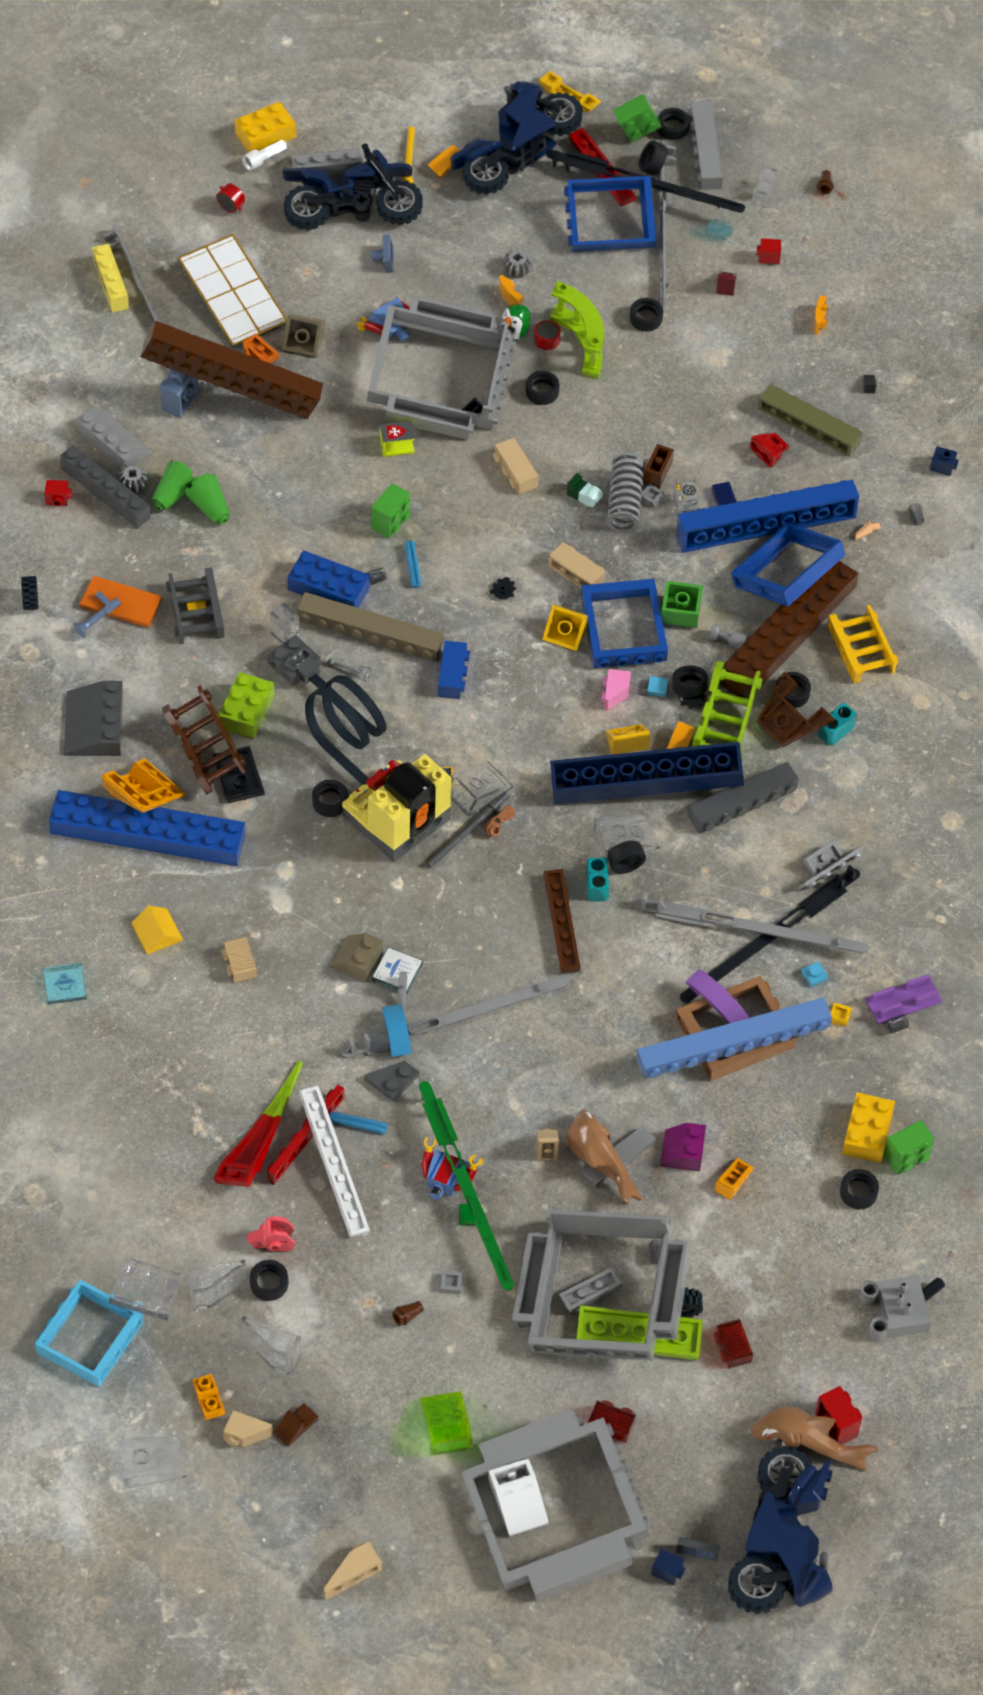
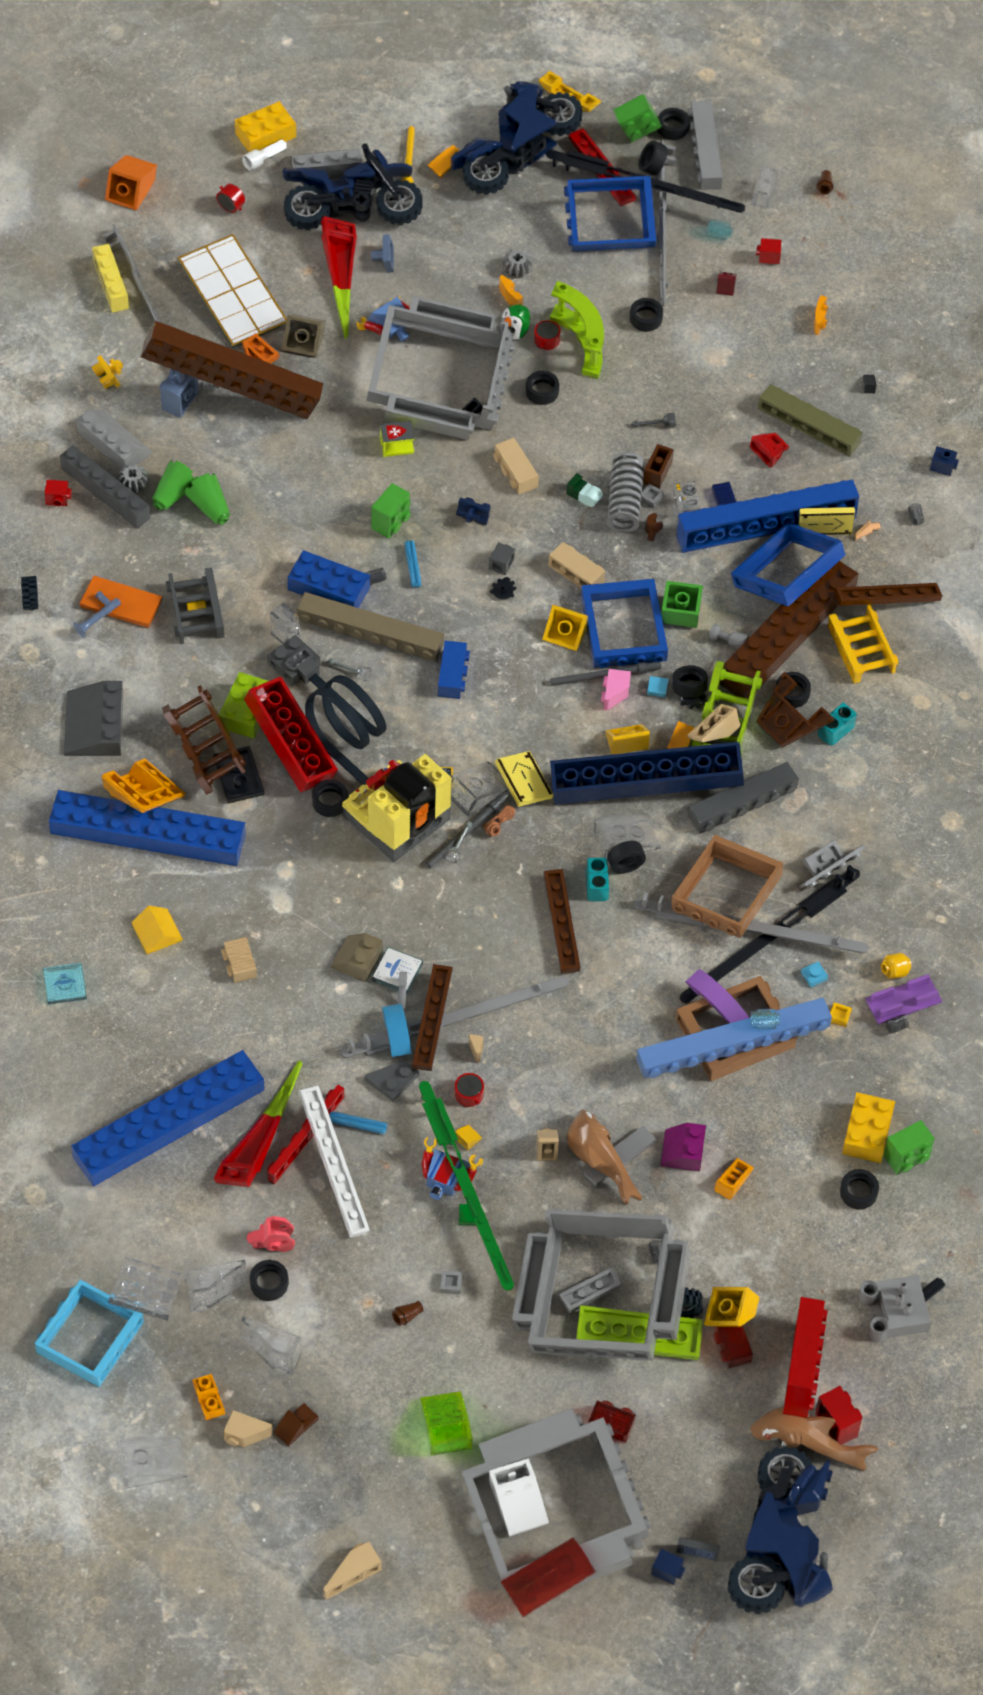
none -> blue brick [71,1050,264,1187]
none -> yellow hips [91,355,123,389]
none -> orange slope [105,155,157,210]
none -> red brick [244,676,338,793]
none -> red plate [321,216,357,339]
none -> reddish brown plate [412,964,453,1071]
none -> clear hinge [443,821,472,863]
none -> piece [454,1073,484,1107]
none -> yellow slope [455,1125,482,1151]
none -> dark blue hips [456,497,491,525]
none -> tan slope [468,1034,484,1063]
none -> dark grey brick [489,542,515,575]
none -> light yellow tile [495,751,553,807]
none -> clear red slope [501,1537,596,1618]
none -> dark grey bar [550,662,661,686]
none -> dark grey hinge [632,413,676,428]
none -> reddish brown piece [645,513,663,541]
none -> medium nougat window [671,835,783,938]
none -> tan slope [687,704,740,742]
none -> yellow slope [704,1287,760,1327]
none -> clear light blue brick [751,1009,780,1029]
none -> red brick [783,1297,828,1418]
none -> light yellow tile [798,507,855,535]
none -> reddish brown plate [834,583,942,606]
none -> yellow head [881,953,911,979]

